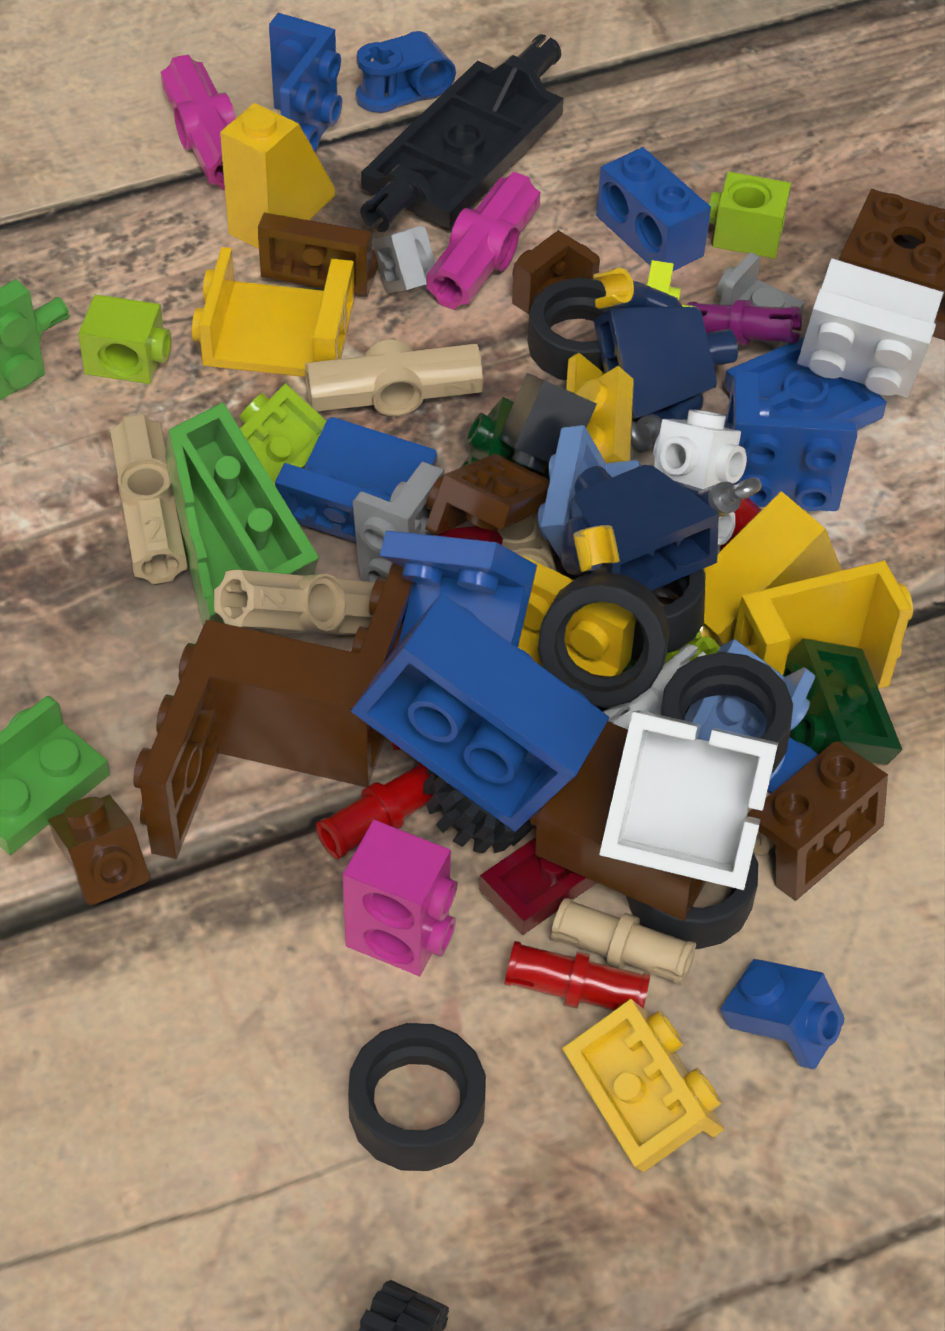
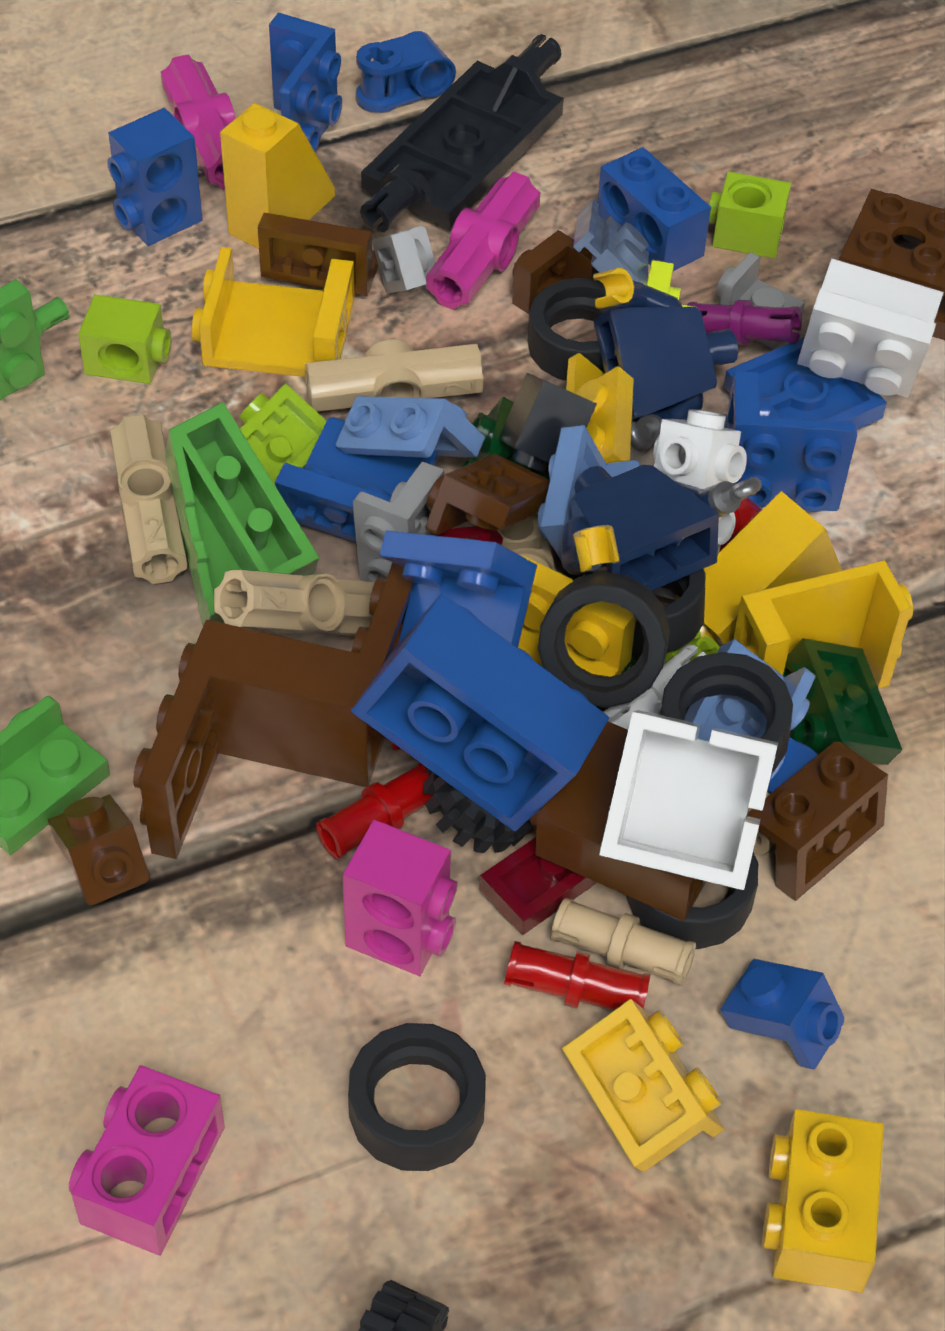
none -> dark pink brick [69,1065,225,1256]
none -> blue brick [107,107,203,246]
none -> medium blue bracket [336,396,485,458]
none -> sand blue plate [573,199,649,285]
none -> yellow brick [762,1109,884,1293]

